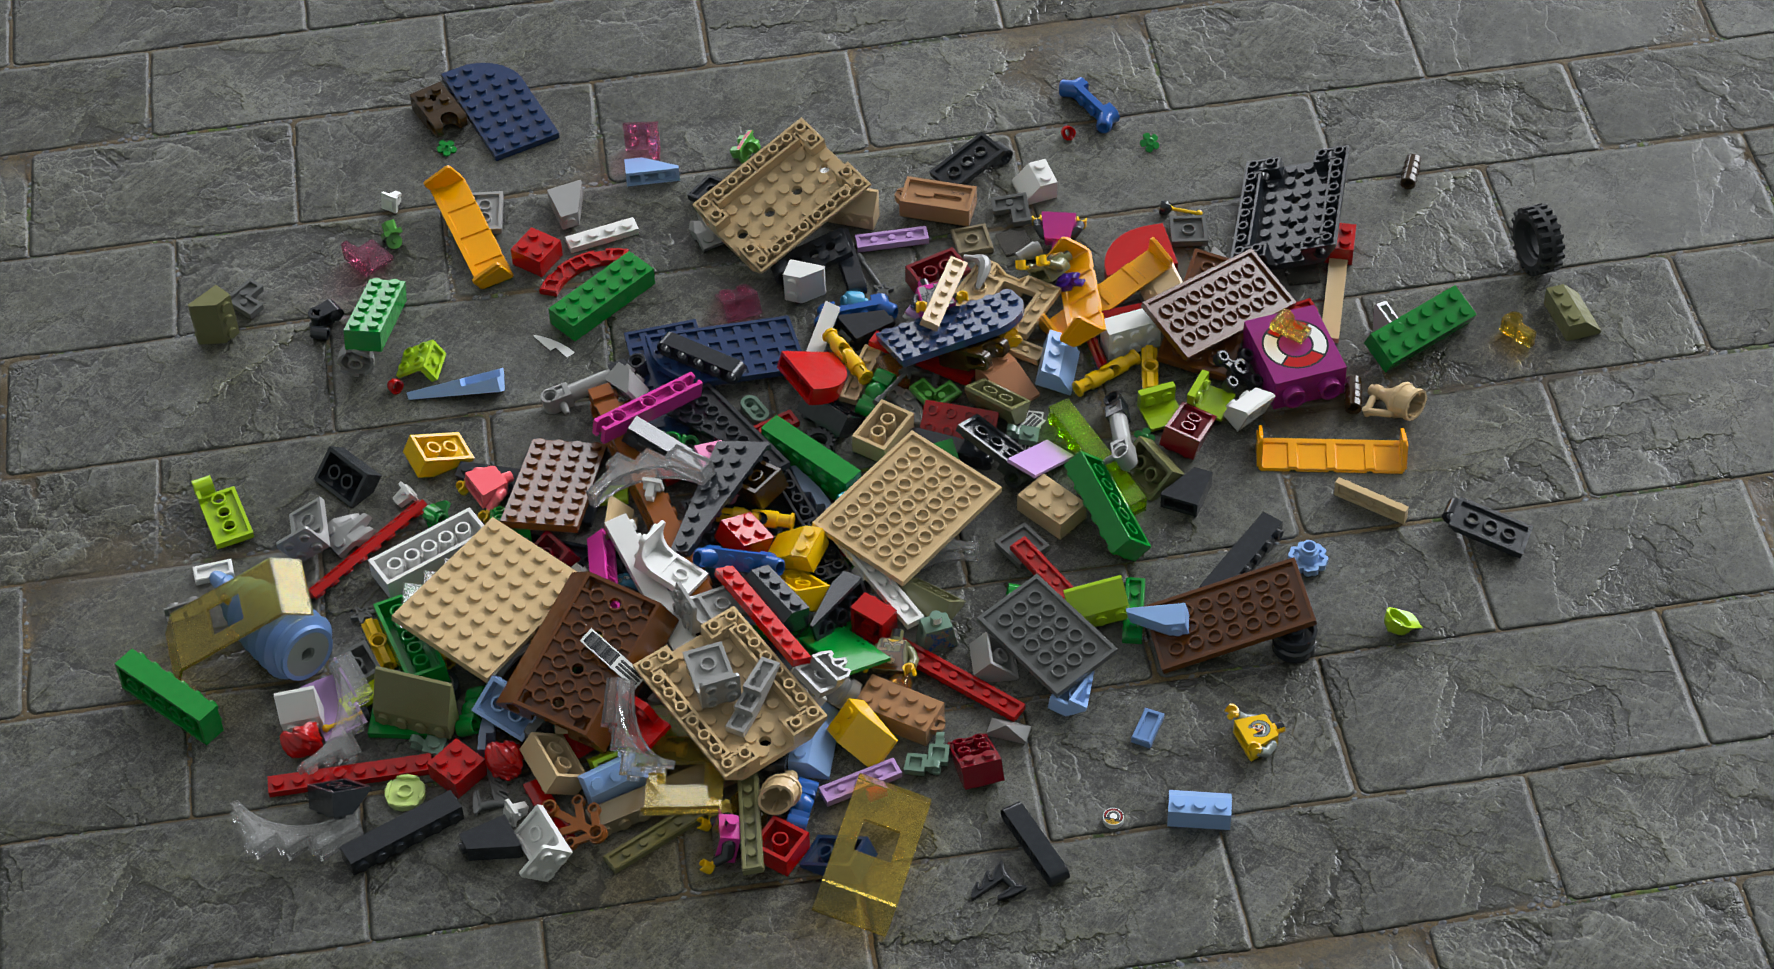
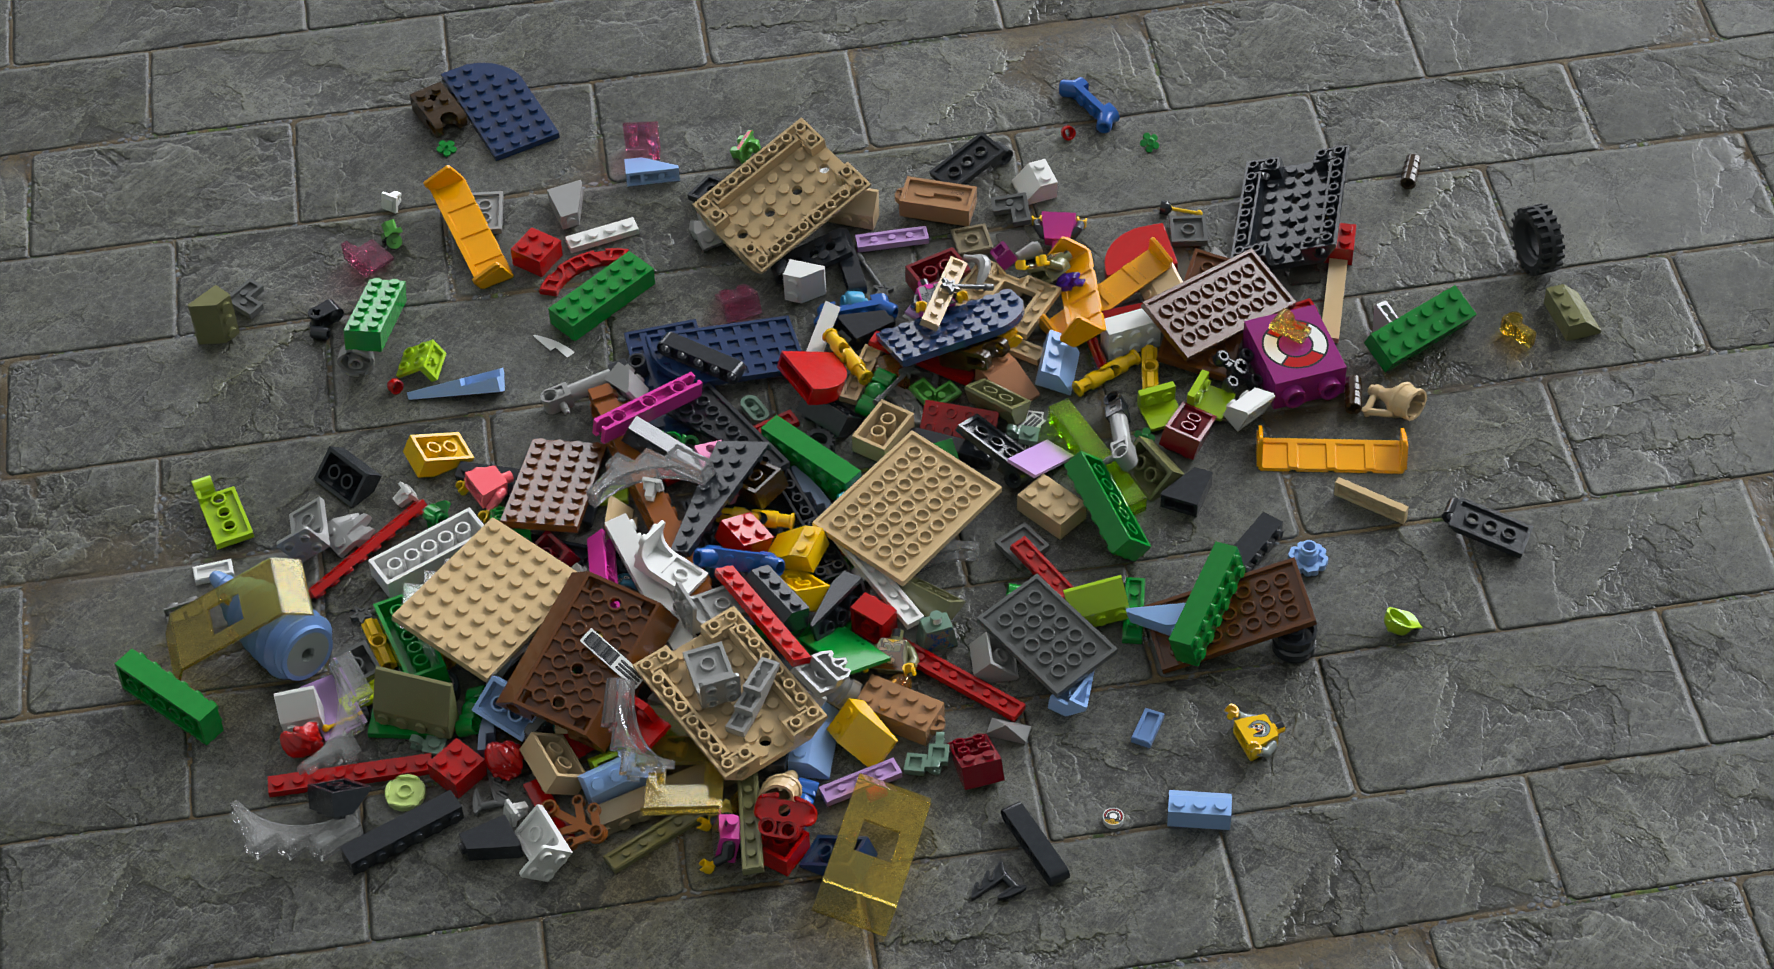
none -> red piece [754,792,817,843]
none -> dark grey piece [940,277,994,295]
none -> magenta slope [990,241,1017,270]
none -> green brick [1168,541,1245,666]

